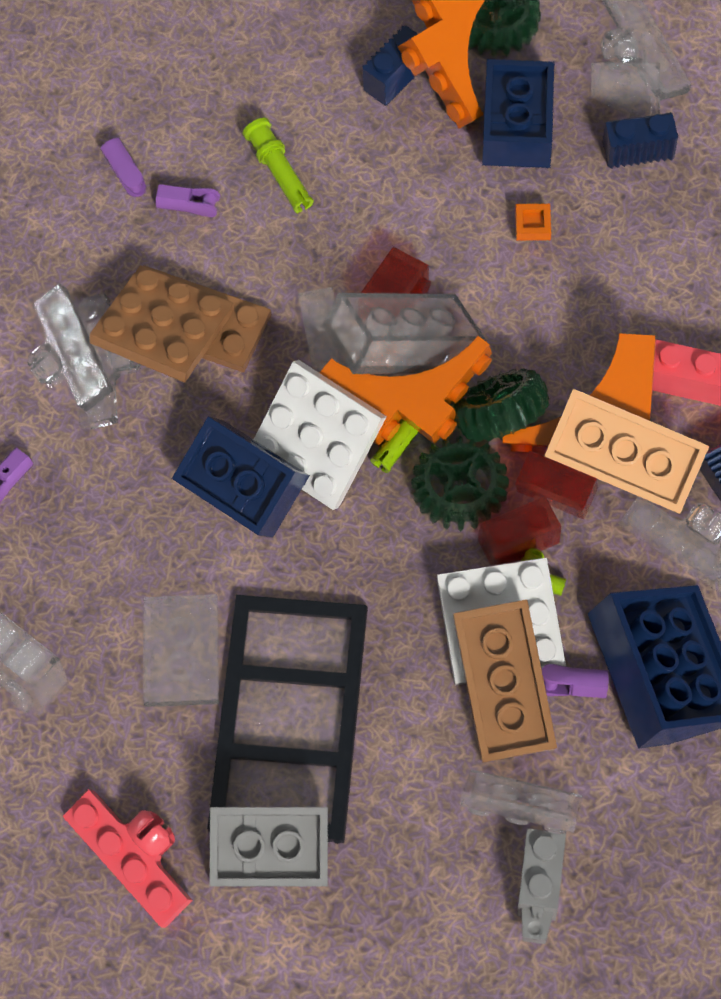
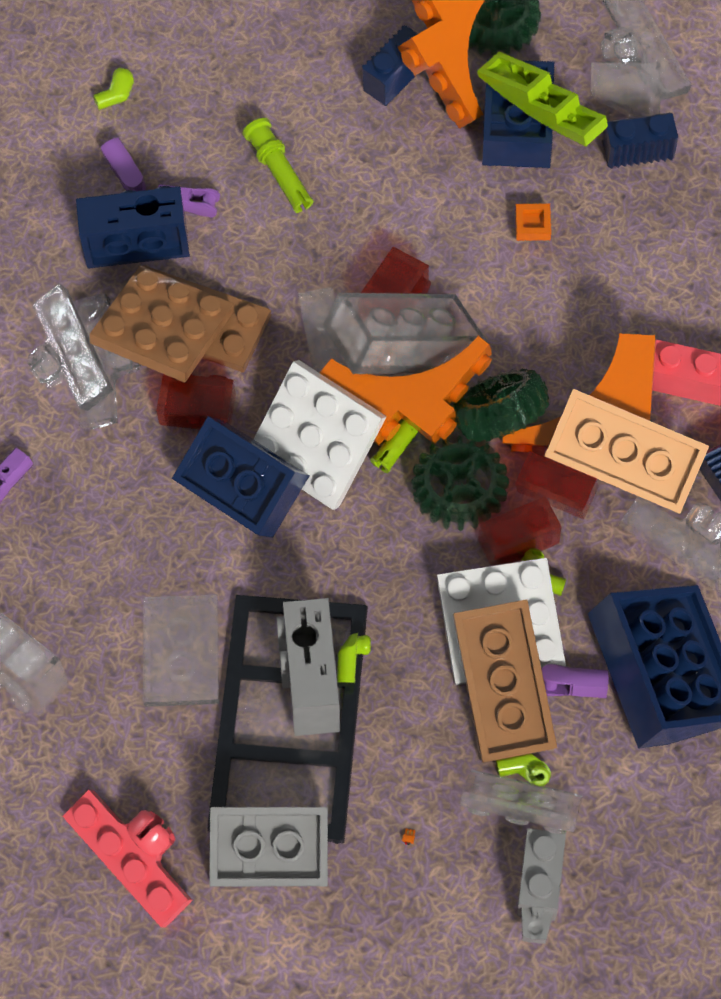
none -> dark blue piece [76,186,190,269]
none -> lime arm [93,68,134,110]
none -> clear red brick [156,374,236,429]
none -> light grey piece [276,598,340,736]
none -> lime arm [337,633,371,683]
none -> orange piece [402,828,415,845]
none -> lime slope [477,51,608,147]
none -> lime arm [495,753,551,786]

